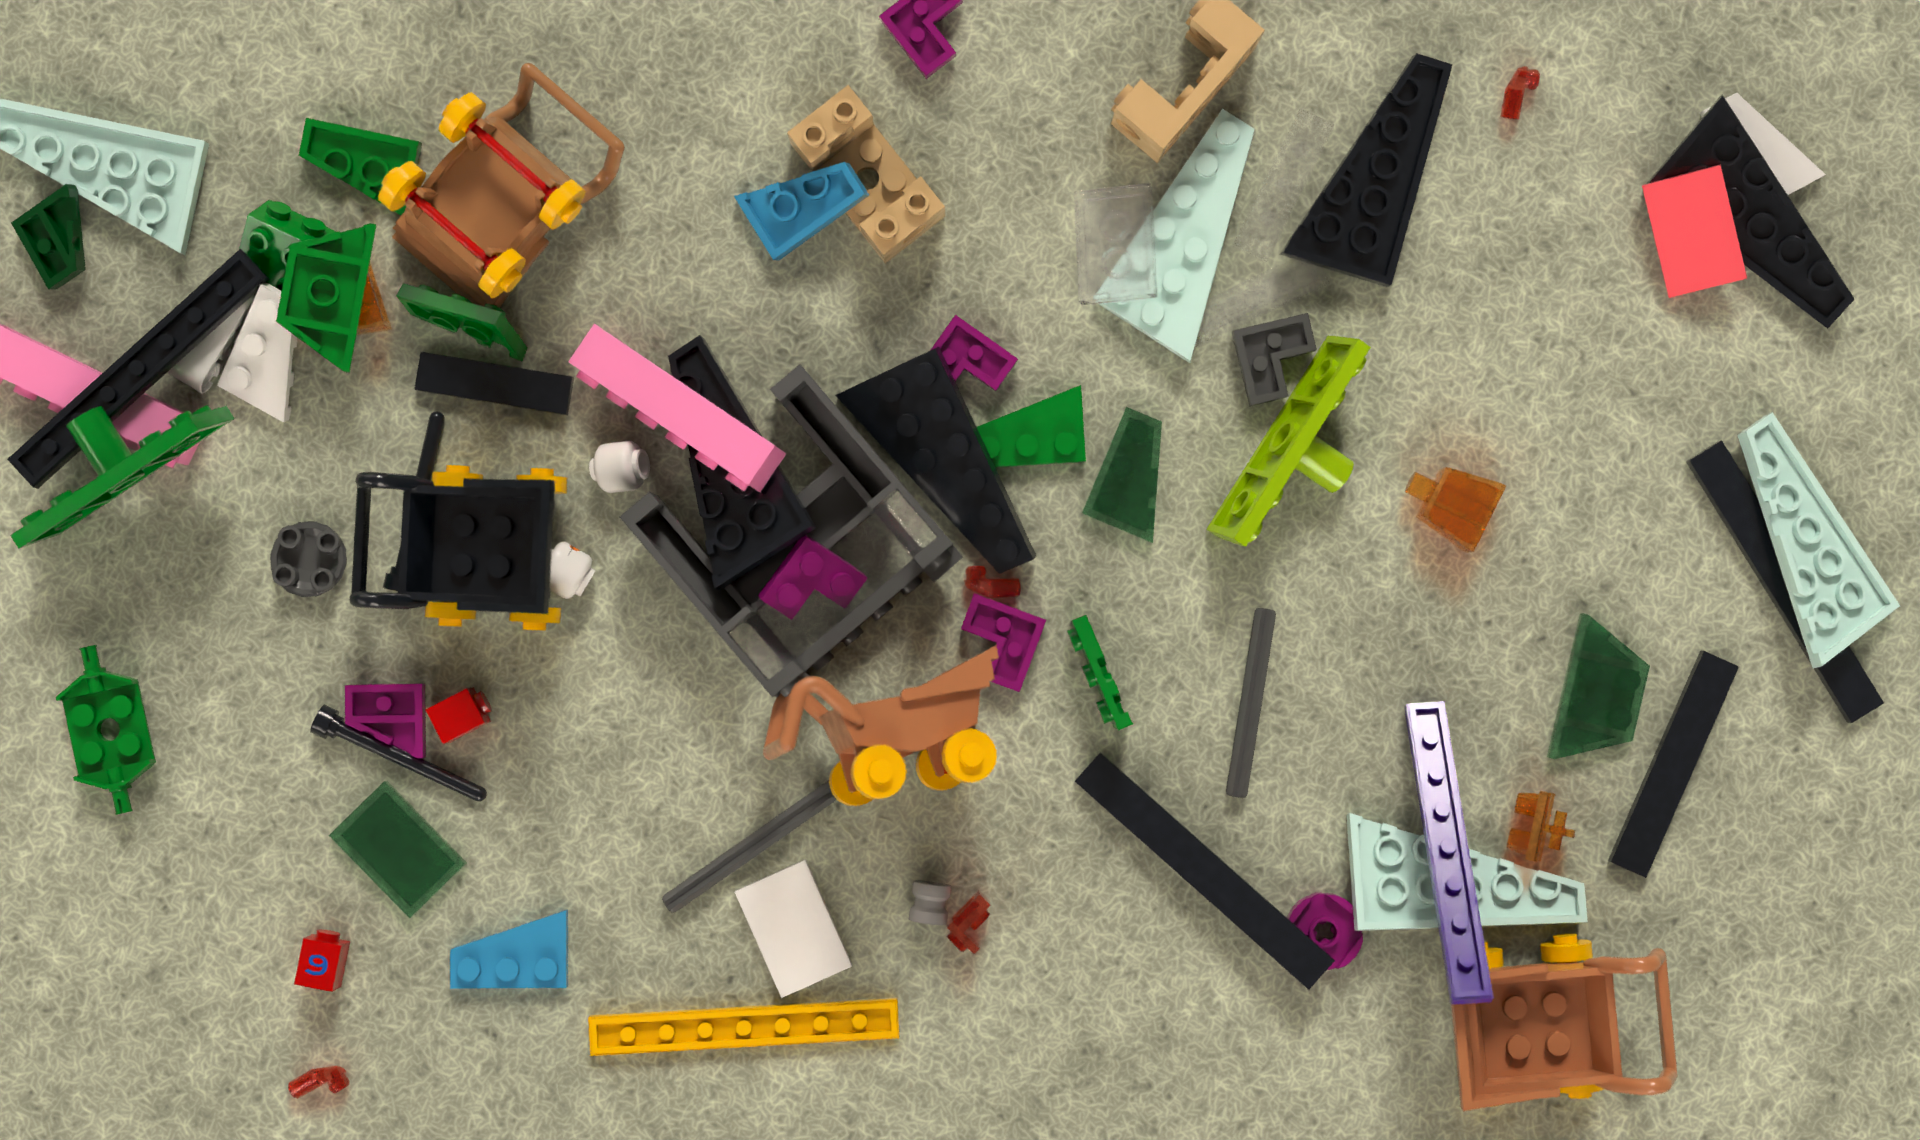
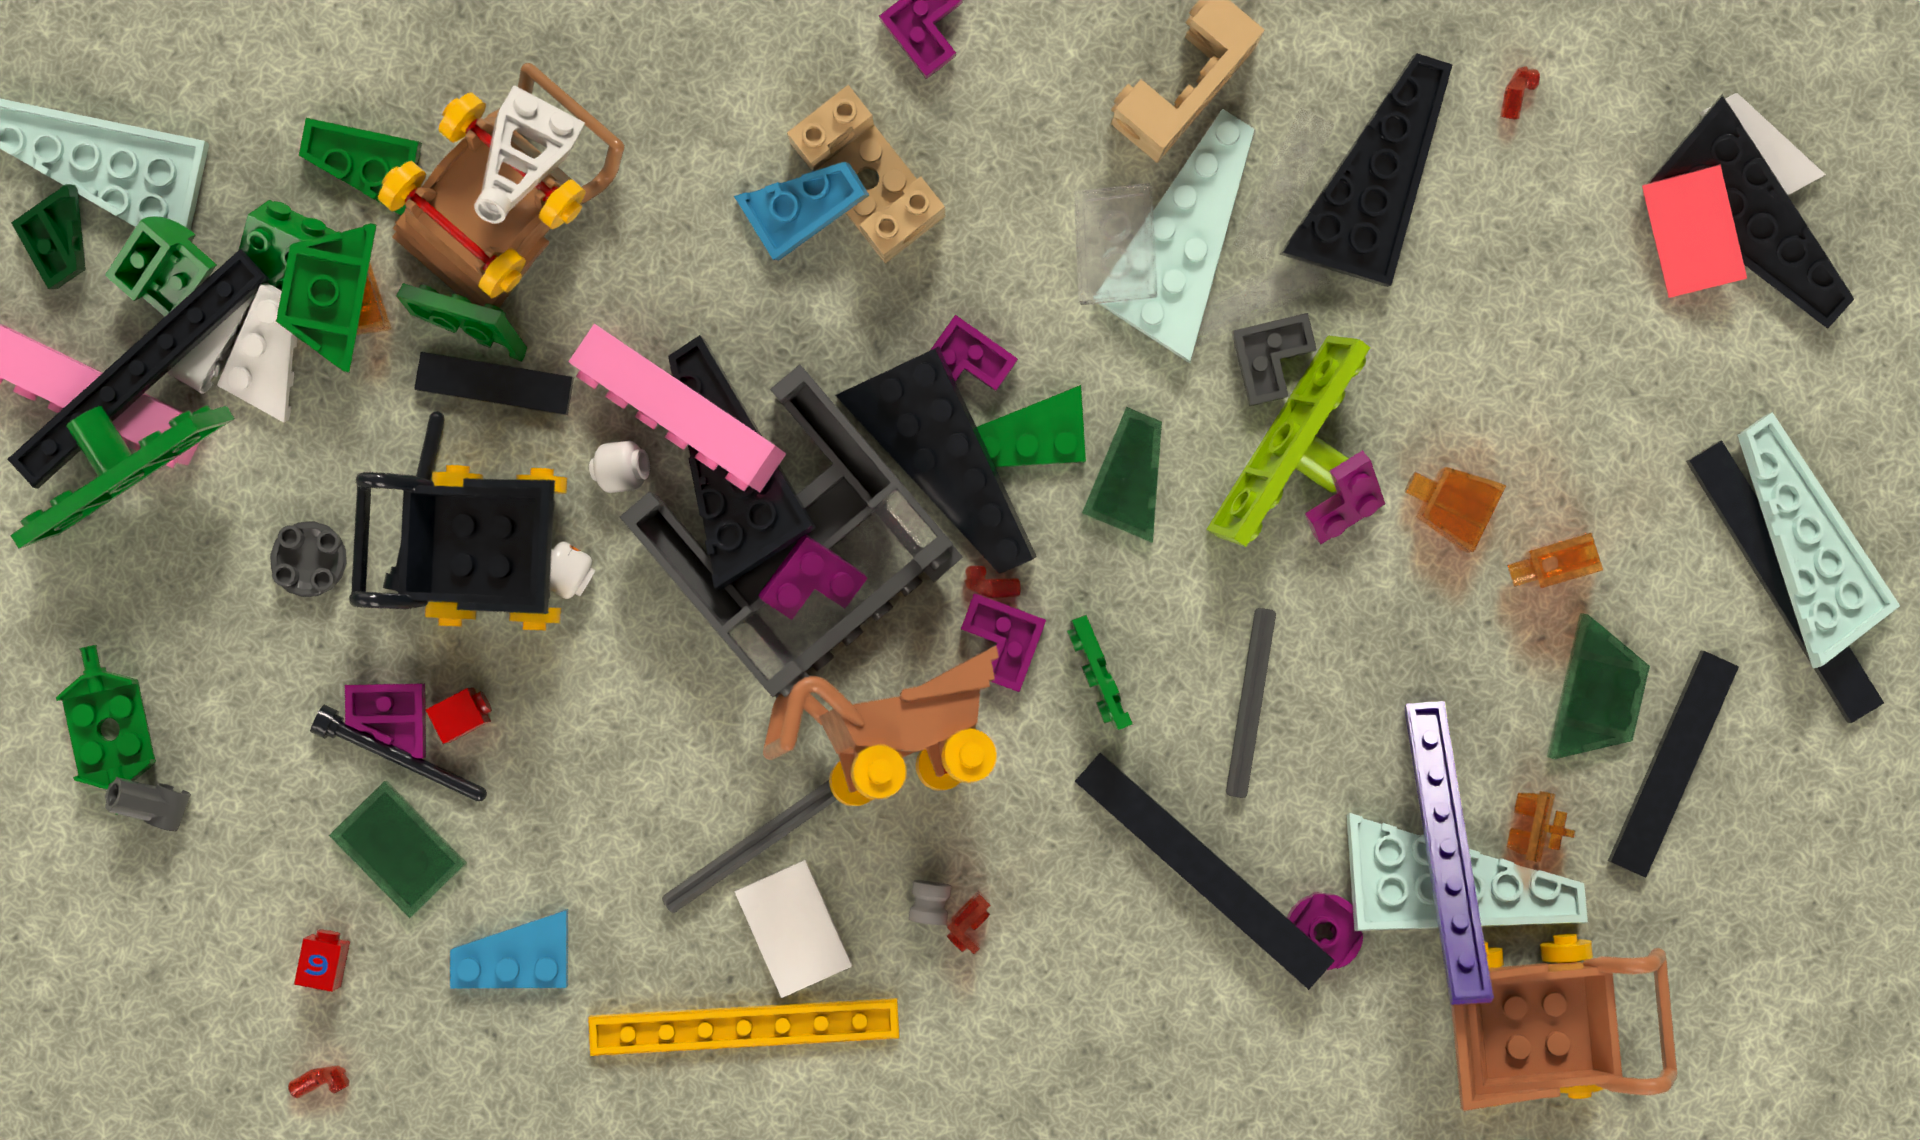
none -> green brick [105,216,217,317]
none -> dark grey piece [105,777,191,832]
none -> white plate [474,85,585,223]
none -> magenta plate [1305,450,1385,544]
none -> clear orange torso [1507,532,1603,588]

